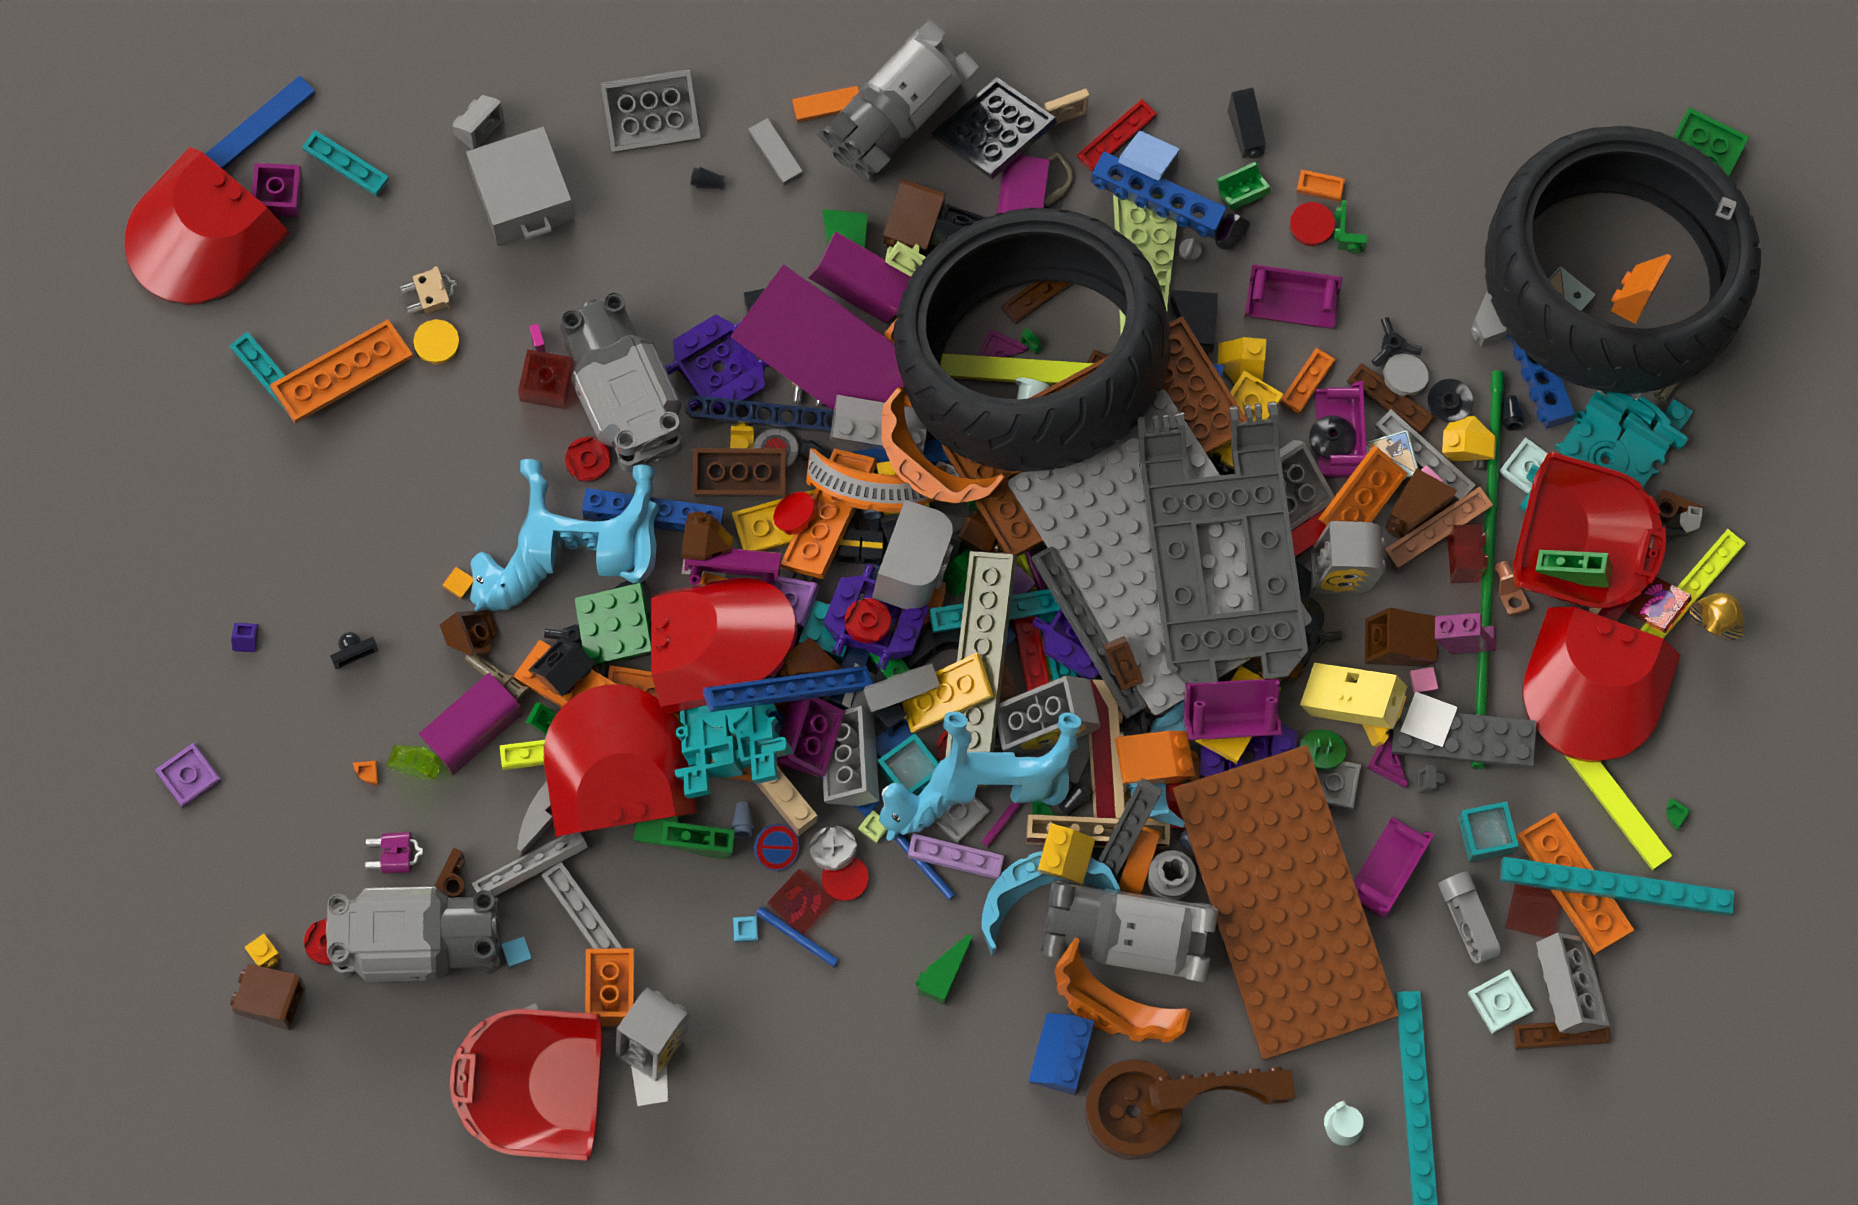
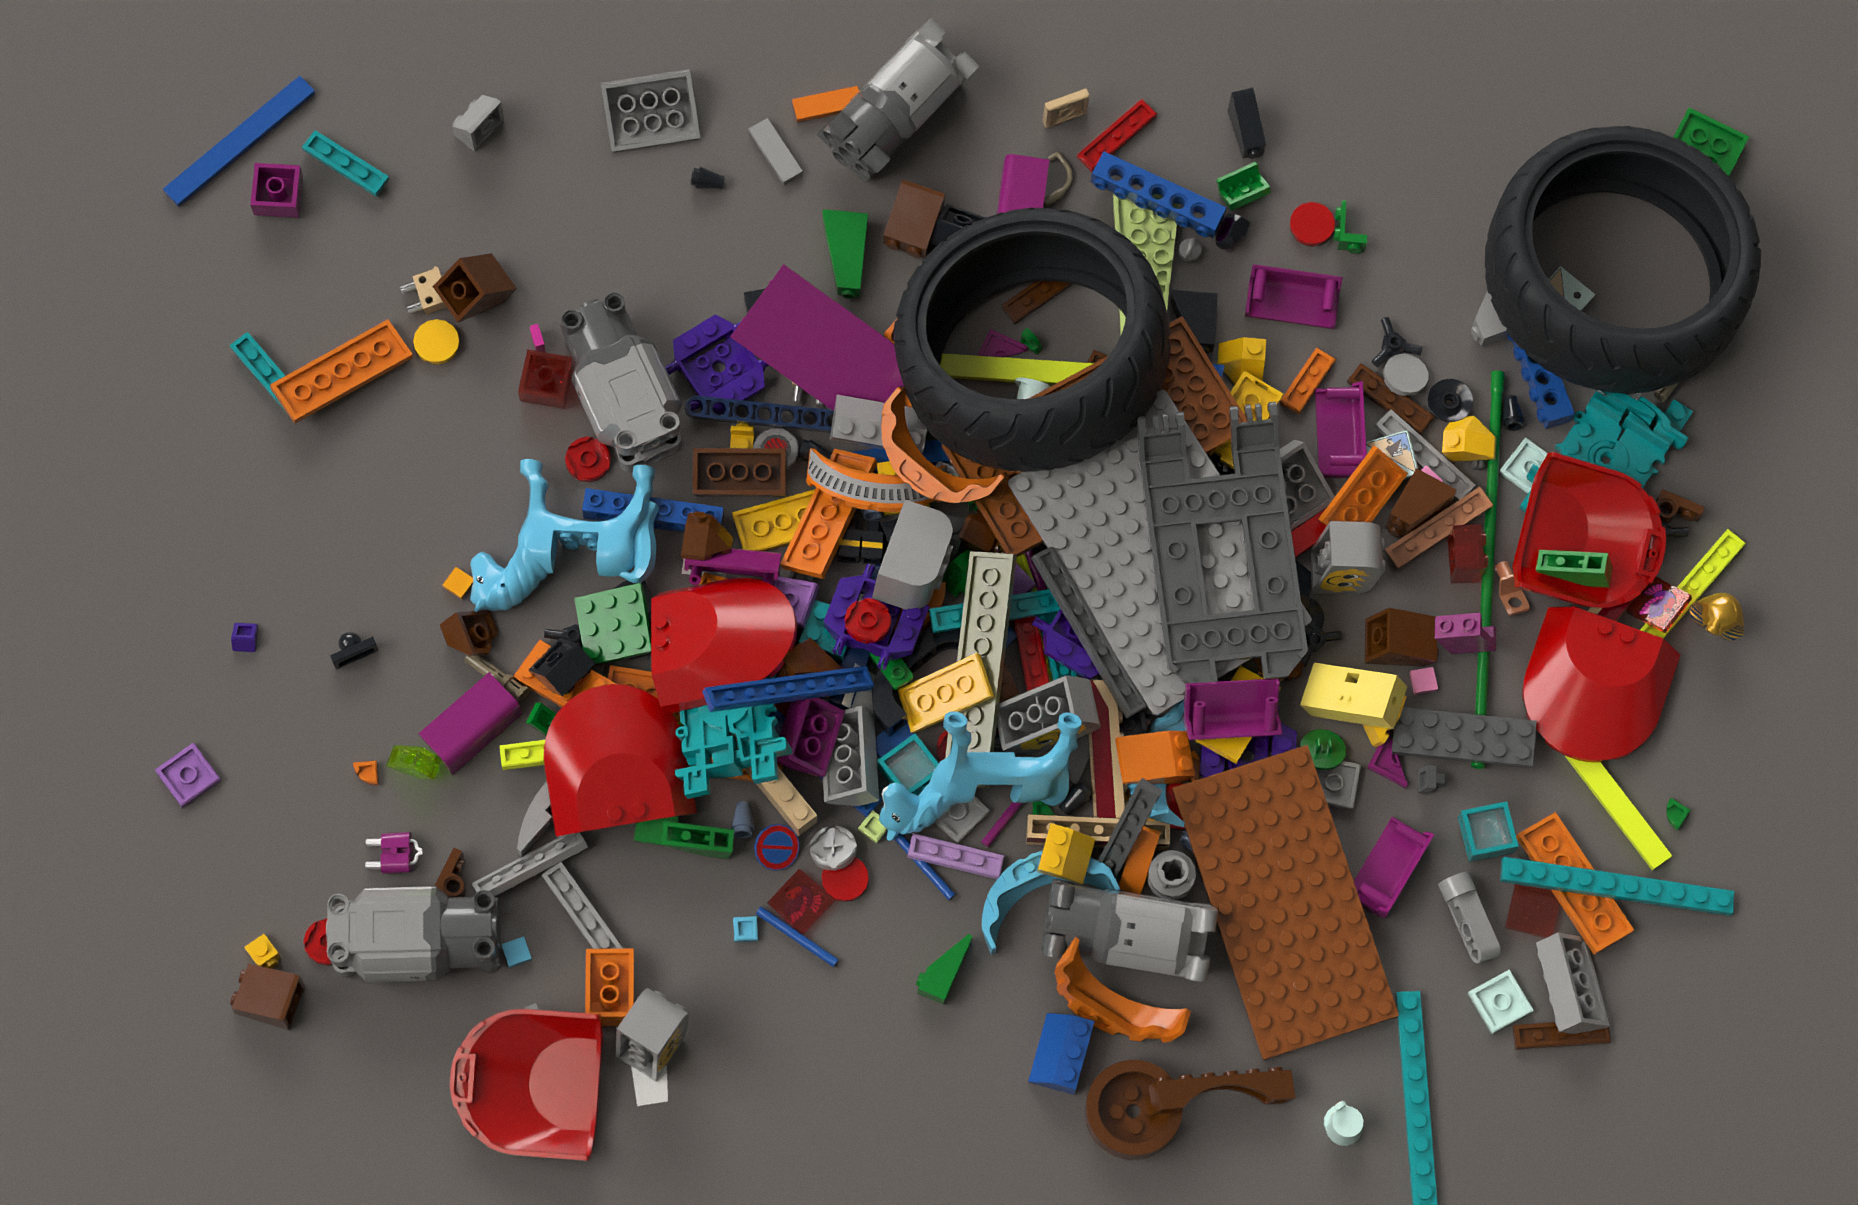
red windscreen [124,147,289,305] -> none
light grey container [466,126,575,246] -> none
red tile [773,491,818,535] -> none
magenta piece [808,232,911,324] -> none
light grey slope [863,663,940,712] -> none
yellowish green panel [885,241,926,276] -> none
black plate [932,77,1057,180] -> none
reddish brown plate [1103,636,1144,691] -> none
light blue tile [1118,130,1180,180] -> none
orange tile [1296,169,1345,202] -> none
black dish [1309,415,1355,459] -> none
white sticker [1400,692,1458,747] -> none
orange slope [1611,254,1672,324] -> none
light grey piece [1680,506,1703,533] -> none
light grey piece [1716,197,1736,220] -> none
none -> reddish brown slope [432,253,517,322]

